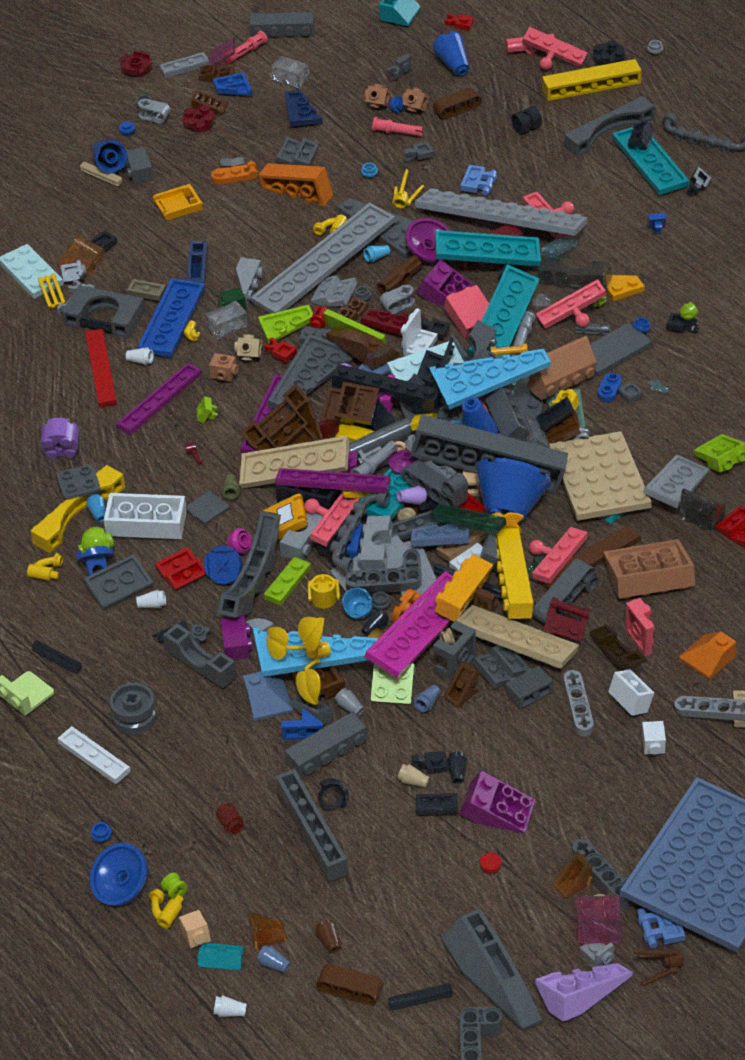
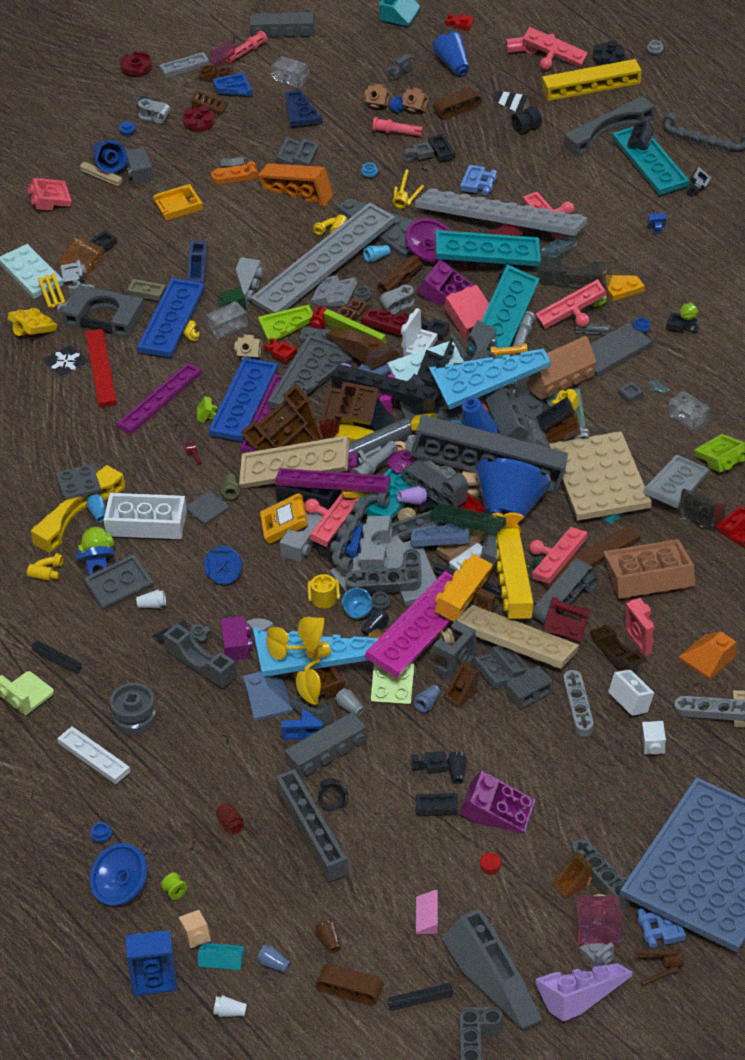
medium lavender brick [40,418,79,459] -> none
white cone [126,347,154,365] -> none
yellow plant [149,889,184,929] -> none
red slope [155,547,207,591] -> none
nougat brick [209,353,238,382] -> none
dark grey arch [218,511,281,618] -> none
dark pink cone [227,528,252,554] -> none
clear orange slope [248,912,288,949] -> none
lime plate [264,557,311,606] -> none
orange plate [391,588,422,623] -> none
tan cone [397,764,430,788] -> none
clear plate [532,294,551,307] -> none
blue plate [598,373,622,403] -> none
none -> yellow plate [7,308,58,336]
none -> coral plate [28,178,72,210]
none -> black sticker [42,345,89,377]
none -> blue brick [125,930,178,996]
none -> blue plate [208,357,278,442]
none -> bright pink slope [416,890,438,934]
none -> black plate [428,134,455,162]
none -> sticker [493,91,529,112]
none -> clear brick [668,391,711,432]

